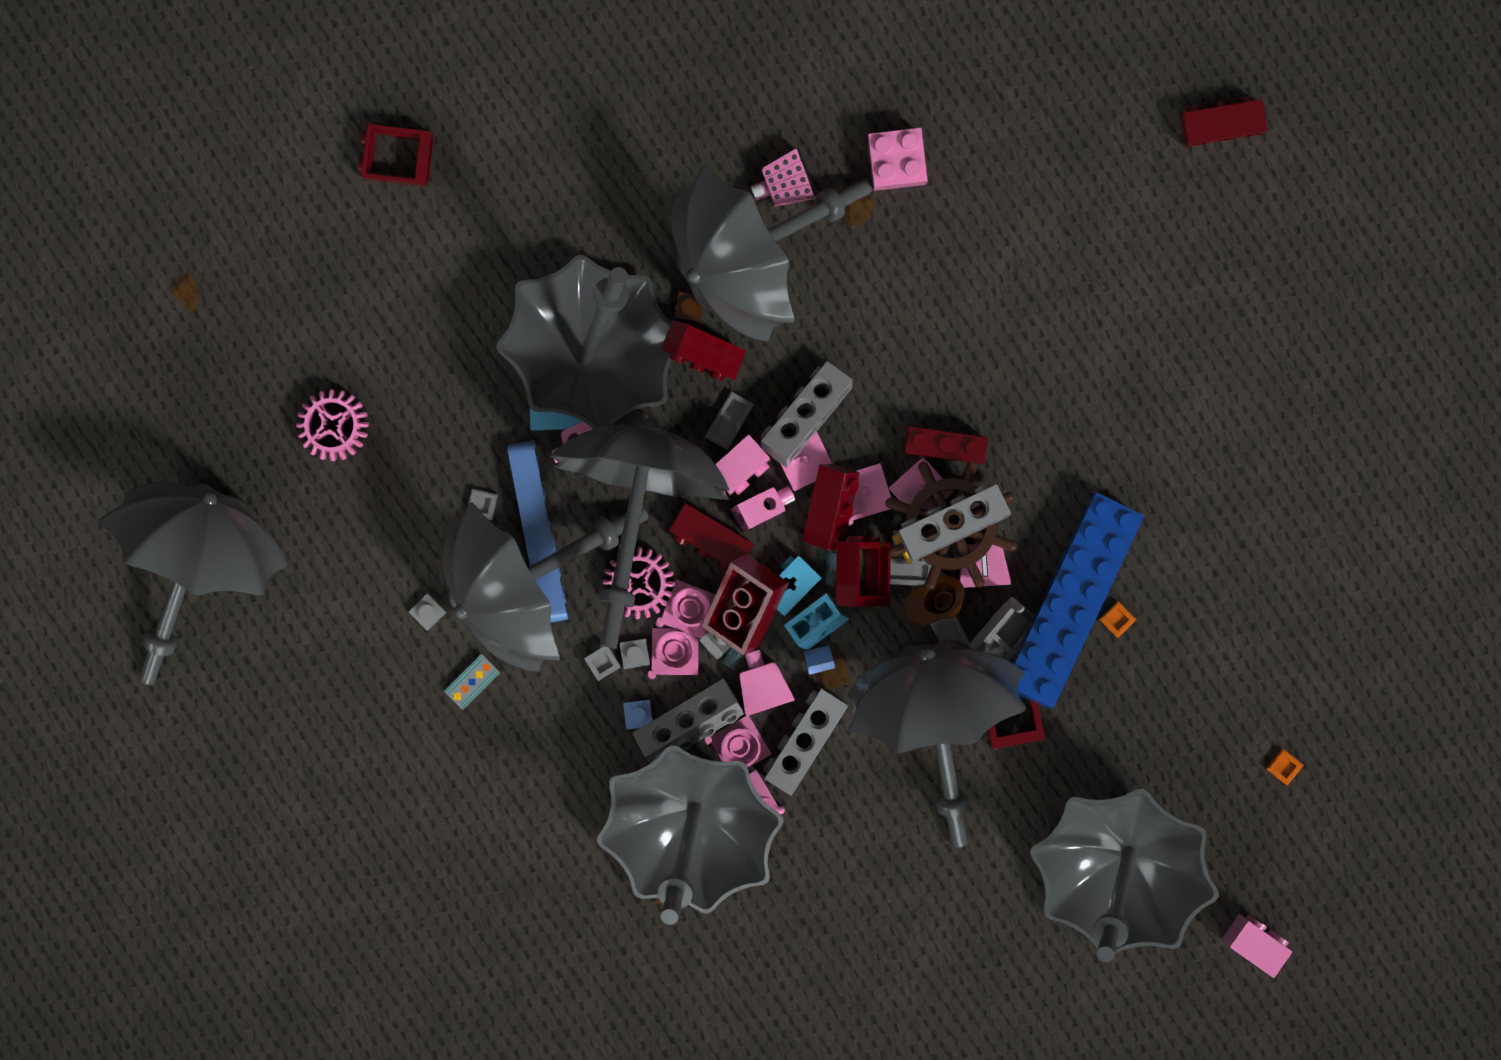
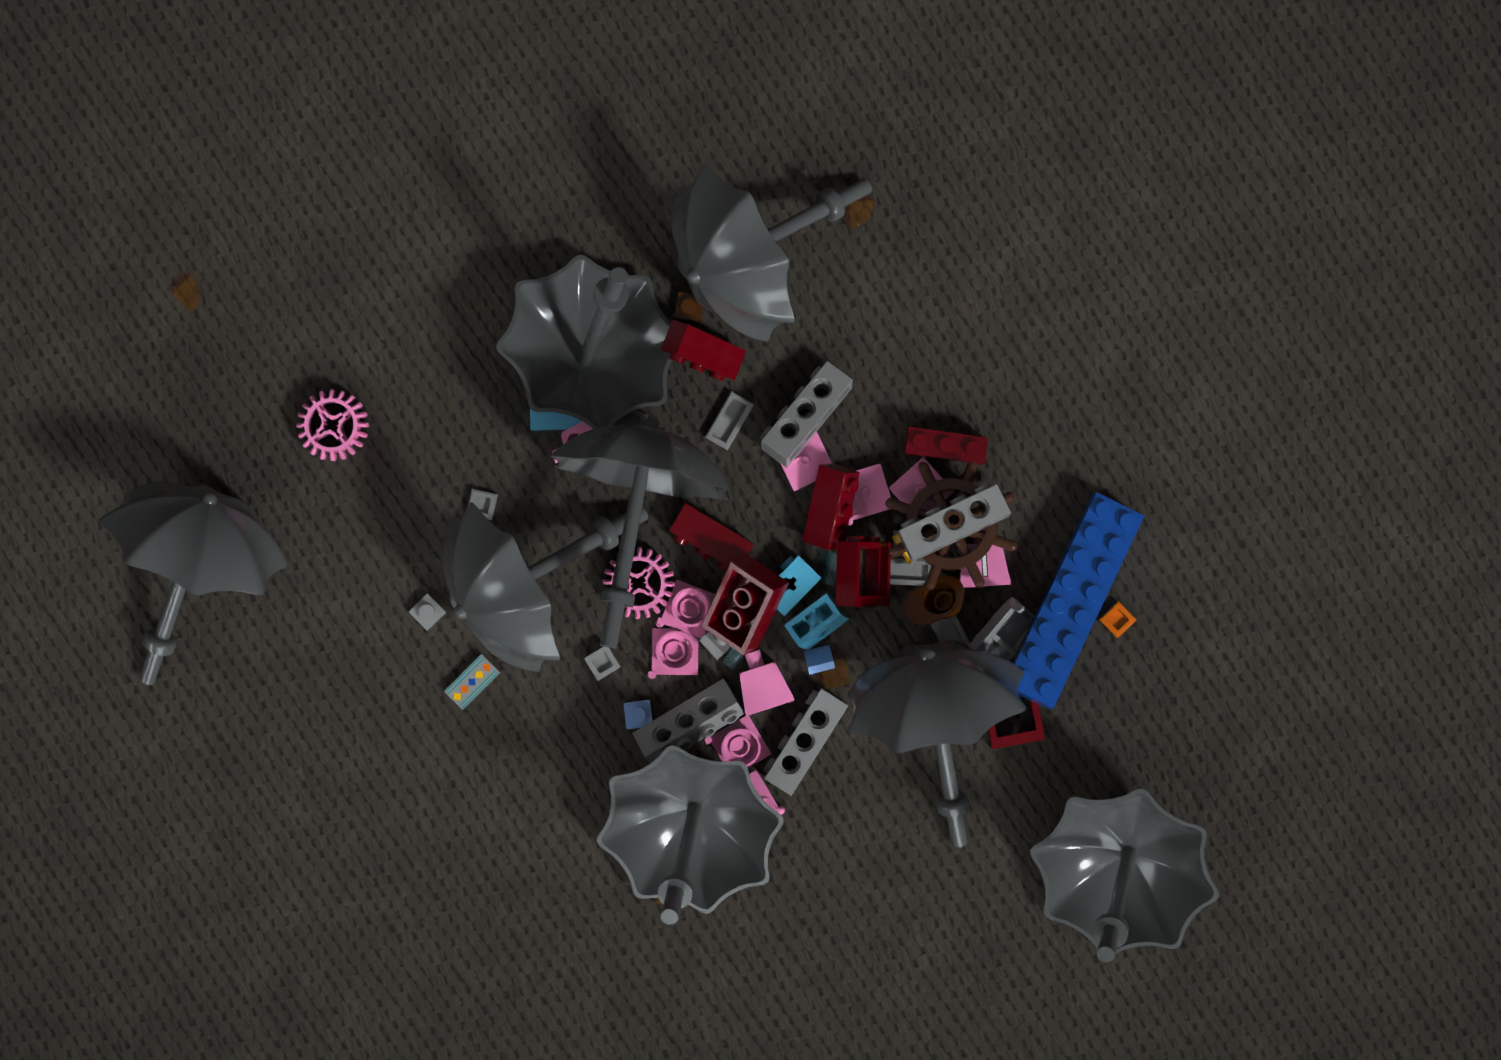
dark red window [358,124,434,188] -> none
medium blue beam [507,440,569,623] -> none
light grey plate [620,639,650,669] -> none
bright pink brick [716,435,770,495] -> none
bright pink torso [730,486,795,533] -> none
bright pink torso [750,148,817,207] -> none
bright pink brick [867,128,928,191] -> none
dark red brick [1180,97,1268,148] -> none
bright pink brick [1221,914,1292,978] -> none
orange tile [1265,748,1304,785] -> none

